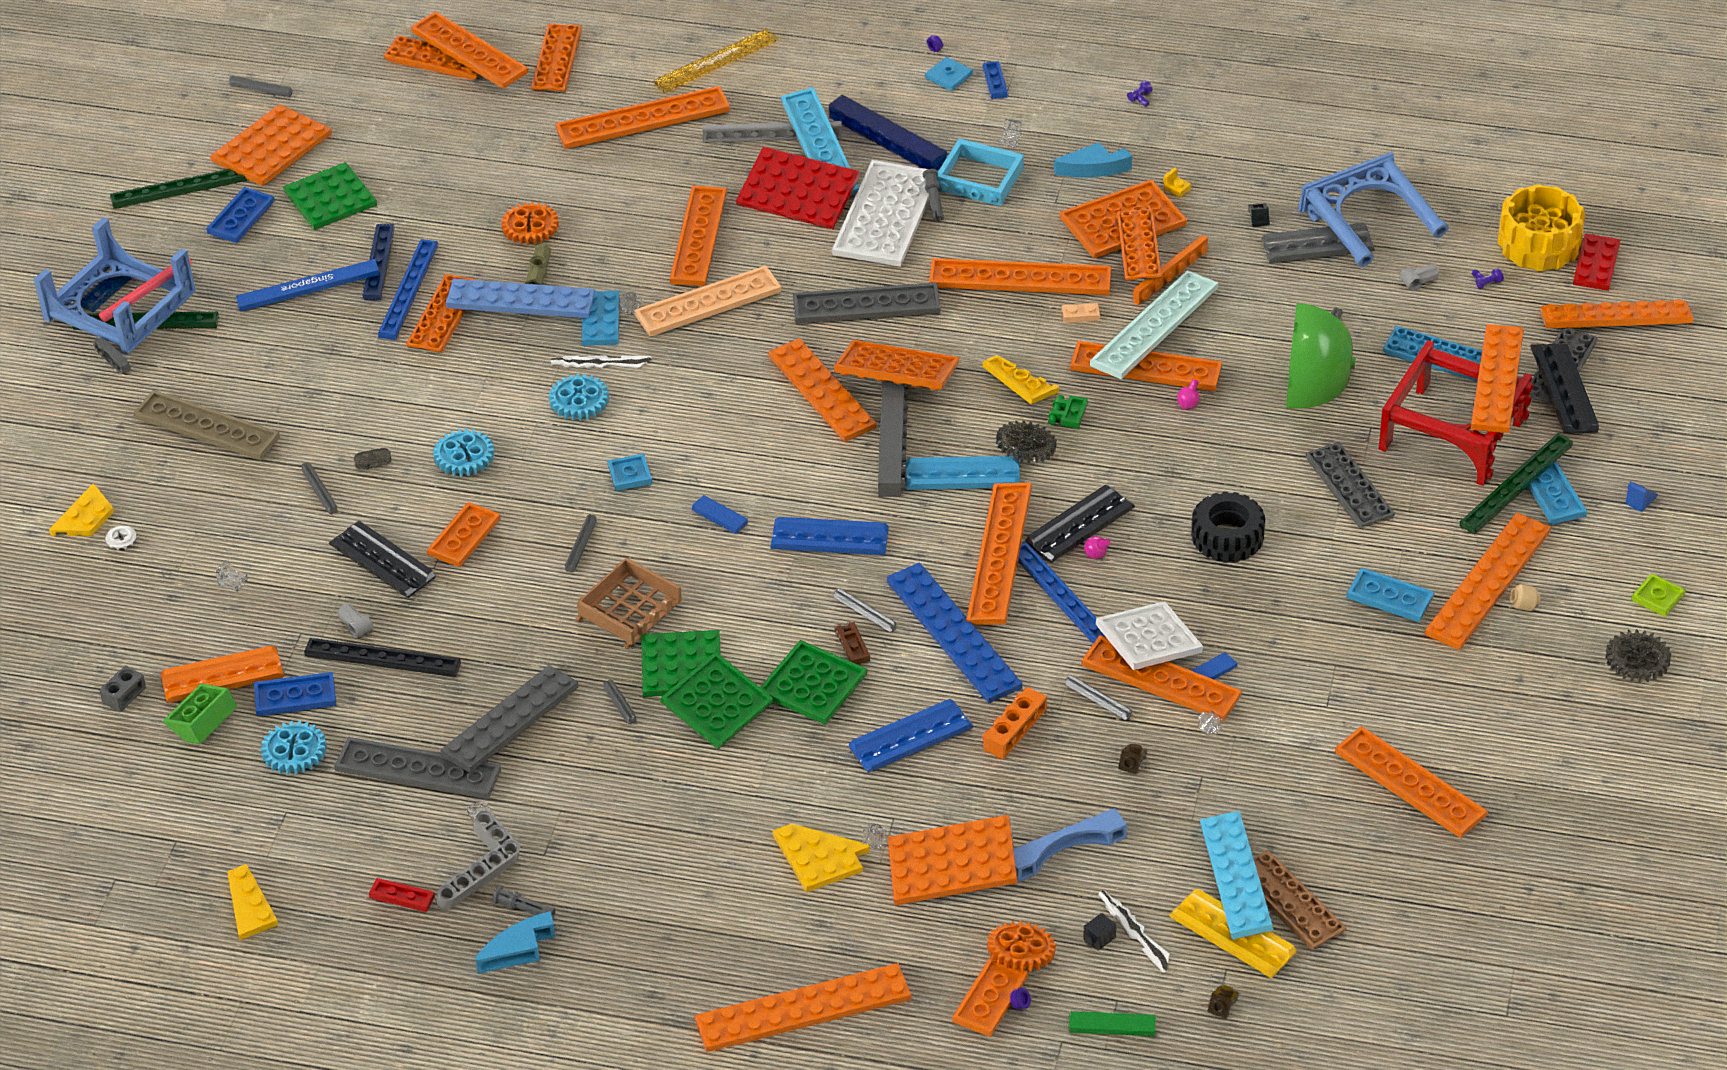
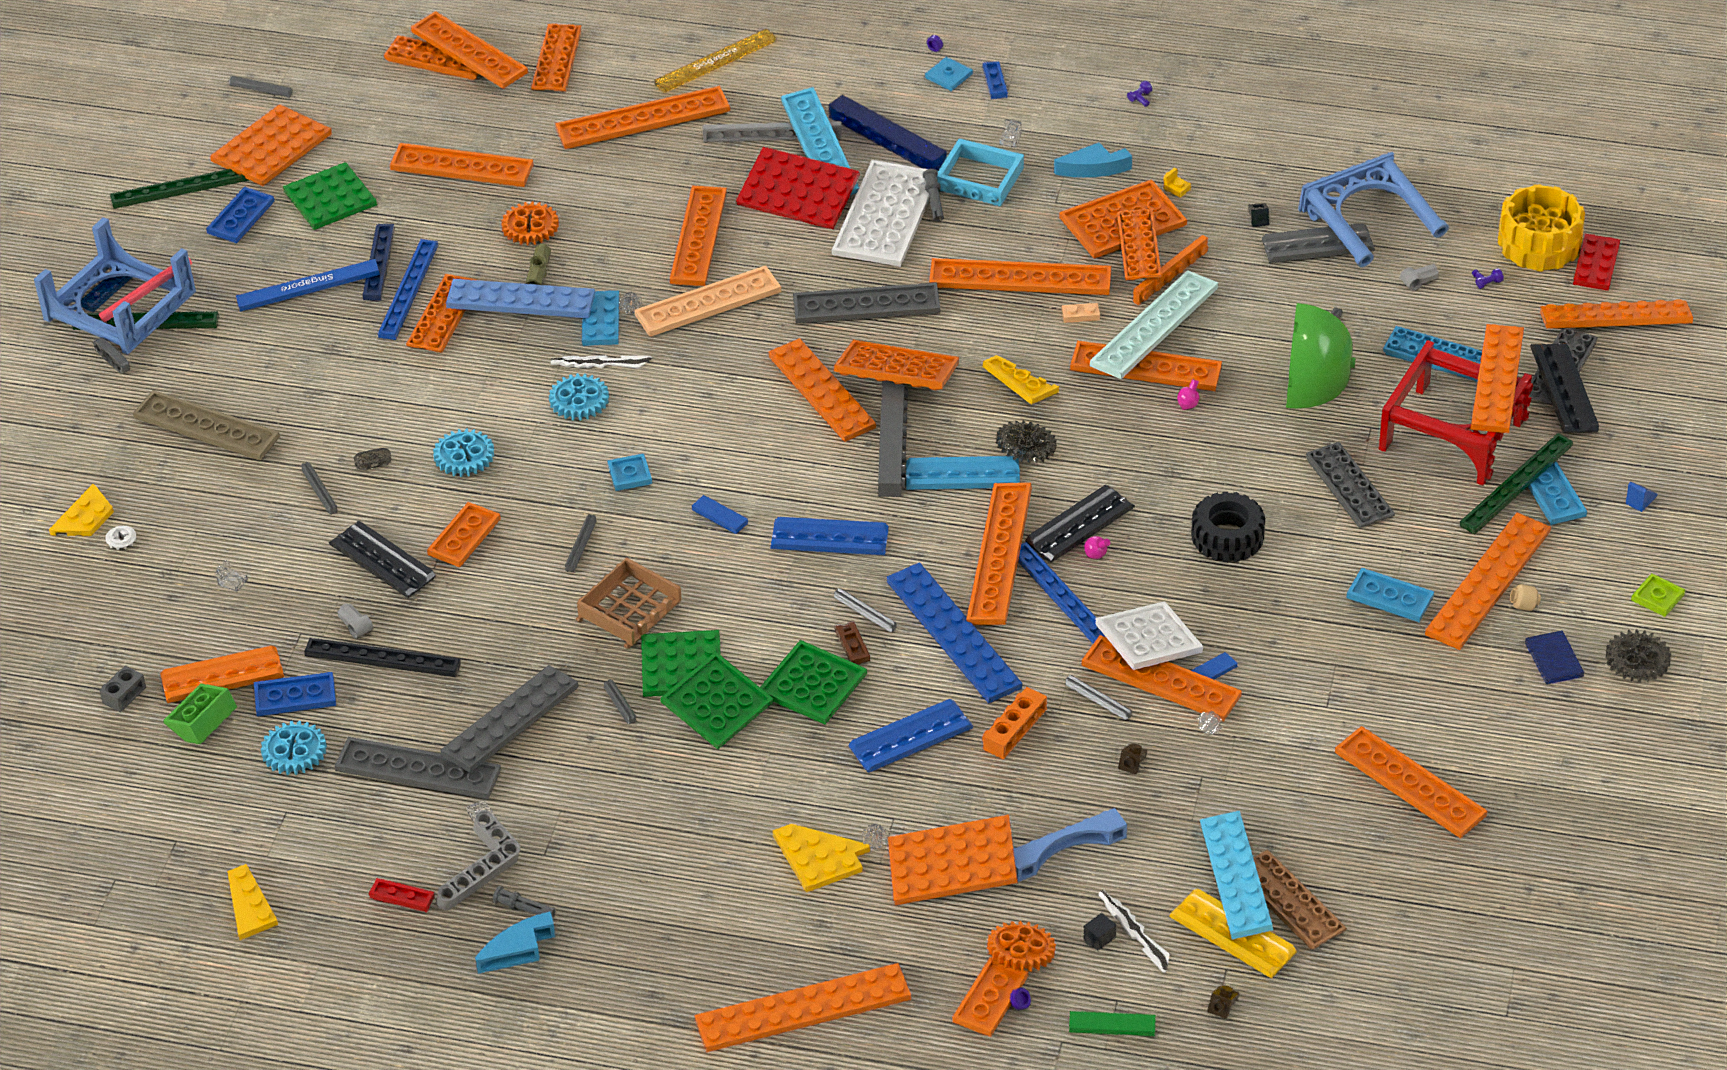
green plate [1048,395,1088,429] -> none
none -> orange plate [390,143,534,187]
none -> clear blue tile [1525,630,1584,684]

